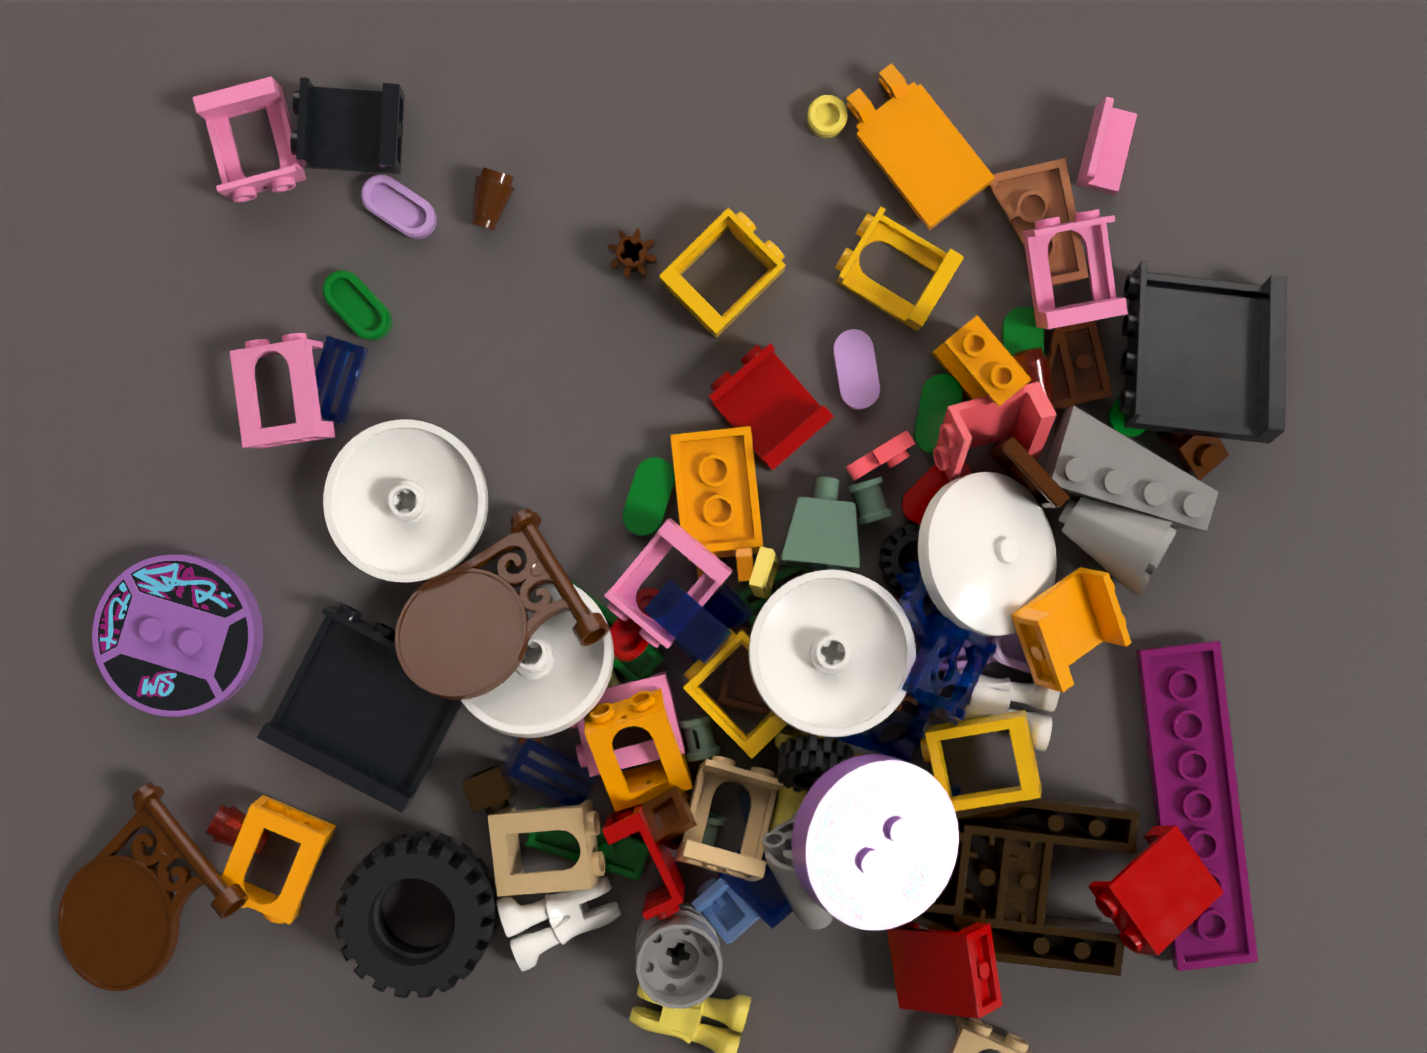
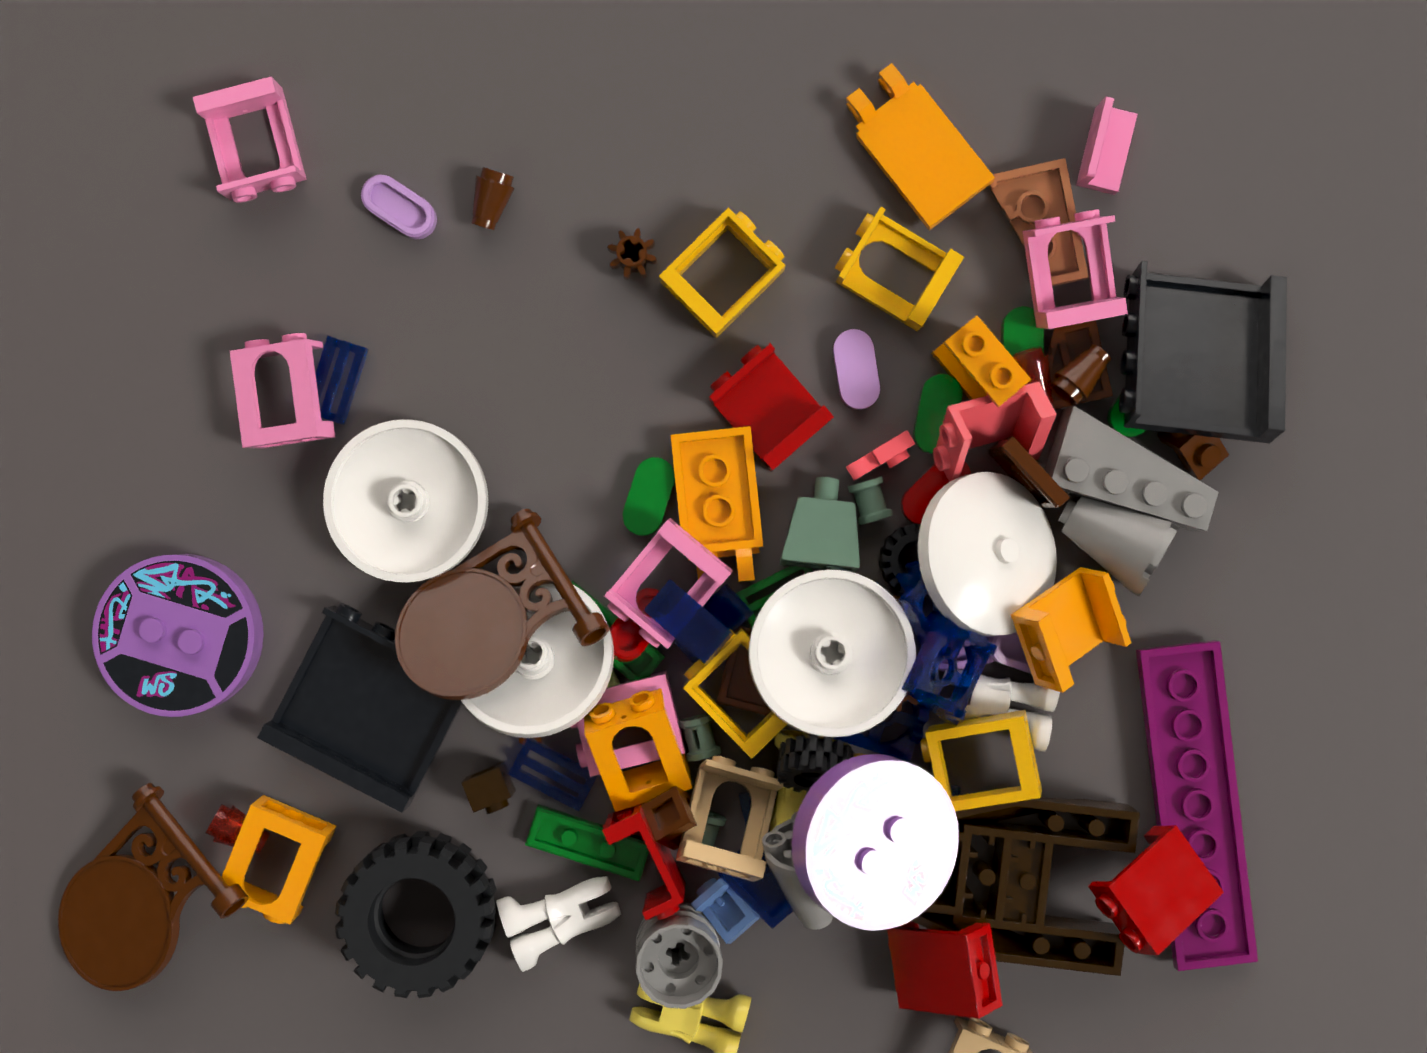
black panel [290,77,405,174] -> none
green tile [322,270,393,341] -> none
tan panel [488,799,605,897] -> none
light yellow tile [749,546,780,599] -> none
light yellow tile [807,95,848,138] -> none
none -> reddish brown cone [1051,344,1111,406]

